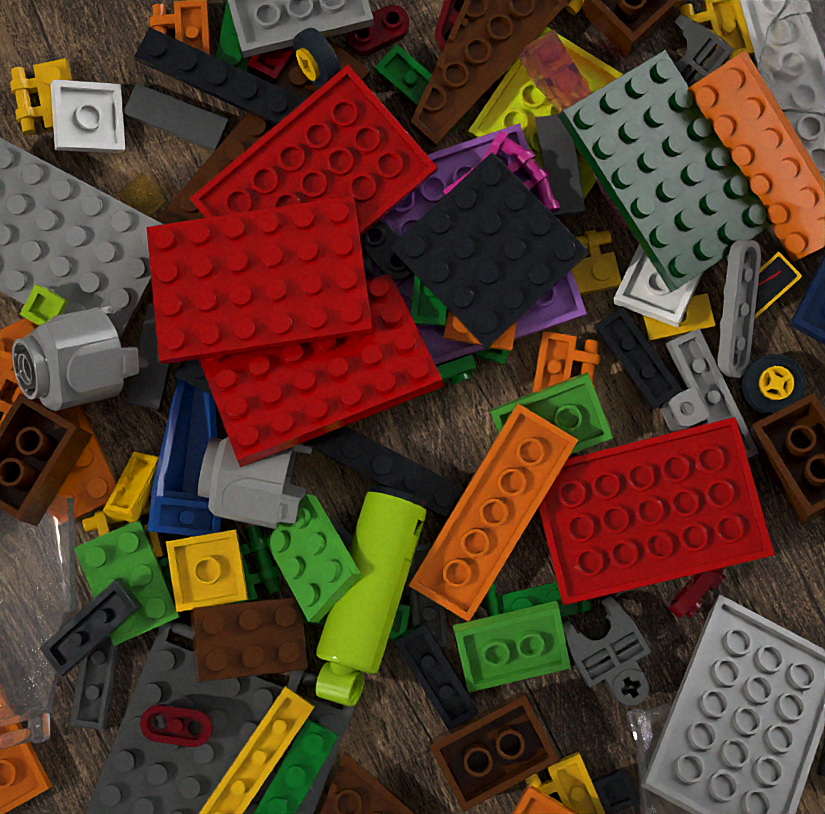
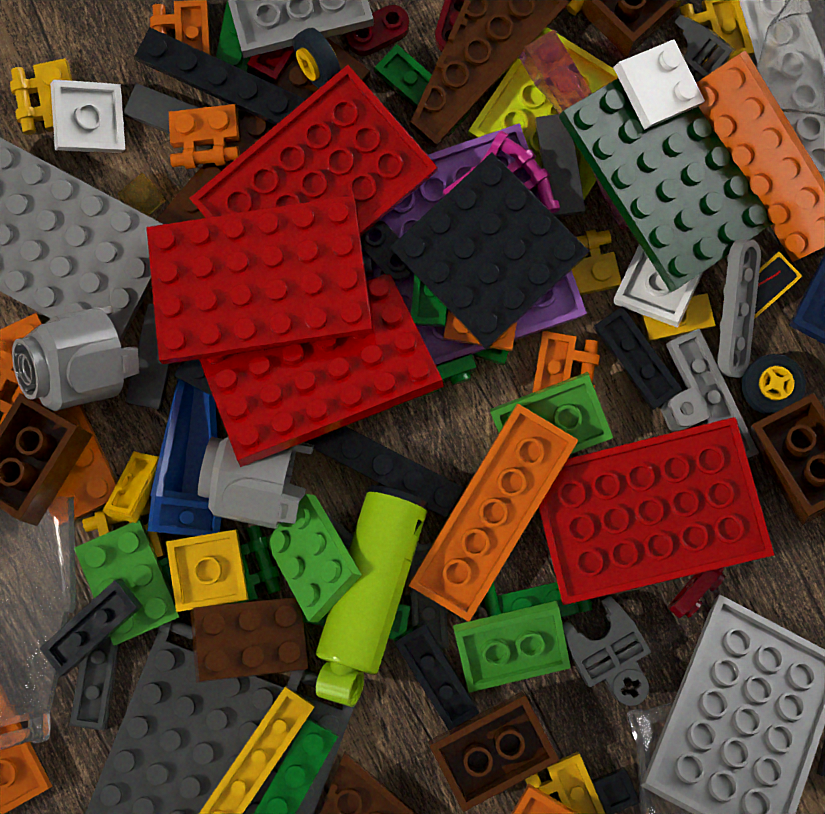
lime plate [19,284,70,325] -> none
dark red plate [140,704,214,747] -> none
none -> orange plate [168,104,240,169]
none -> white plate [613,40,705,130]

